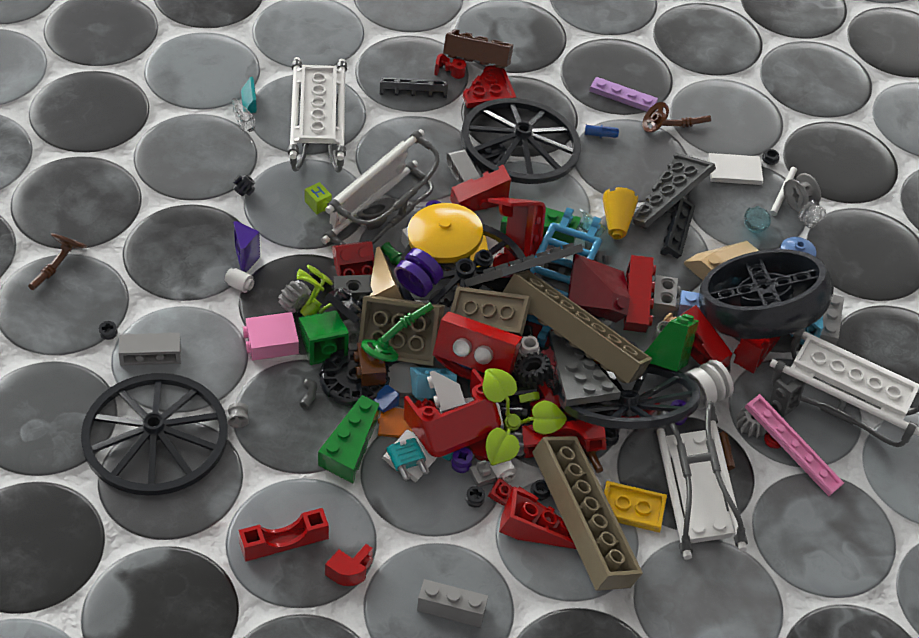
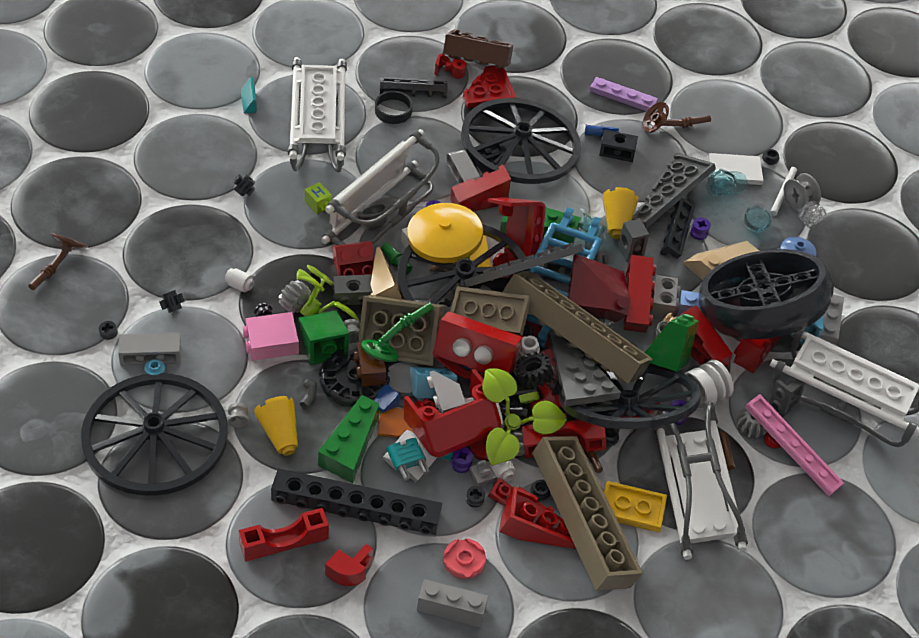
clear slope [232,98,255,135] -> none
dark purple slope [233,221,260,273] -> none
black plate [325,287,363,323] -> none
dark purple wheel [394,248,444,297] -> none
black plate [474,249,493,268] -> none
none -> medium azure plate [145,359,165,375]
none -> black gear [159,290,185,313]
none -> black plate [254,303,273,317]
none -> yellow cone [254,396,298,456]
none -> black brick [271,468,442,535]
none -> black tyre [375,91,413,124]
none -> coral tile [443,538,486,579]
none -> black brick [599,129,638,162]
none -> dark grey brick [618,219,649,263]
none -> dark purple wheel [690,217,711,240]
none -> clear light blue piece [706,169,748,196]

